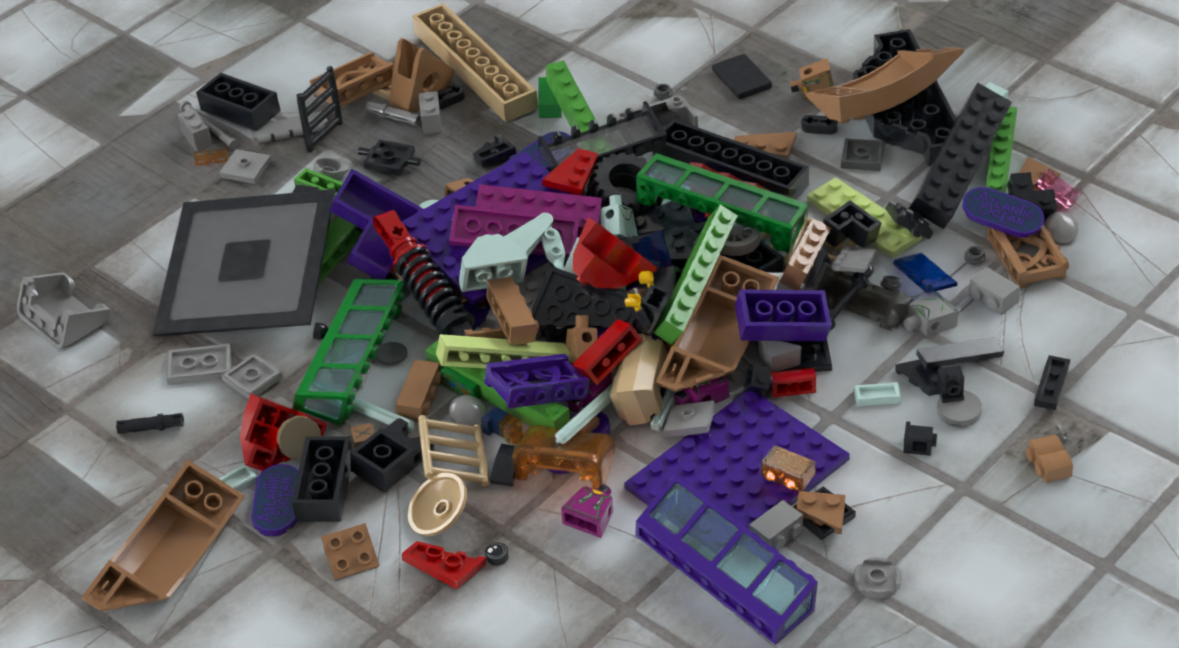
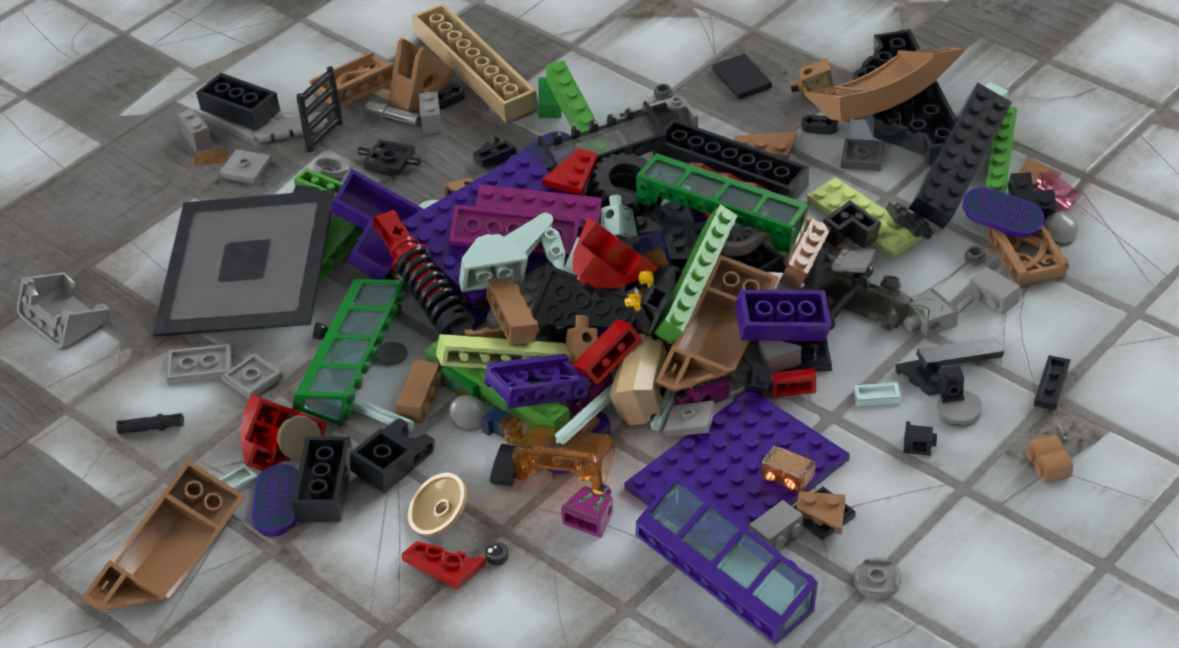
light grey bar [180,101,239,150] -> none
medium nougat hinge [321,523,380,580] -> none
medium nougat tile [351,423,374,448] -> none
tan bar [418,415,489,487] -> none
clear blue windscreen [893,253,958,293] -> none
none -> clear orange plate [641,247,669,268]

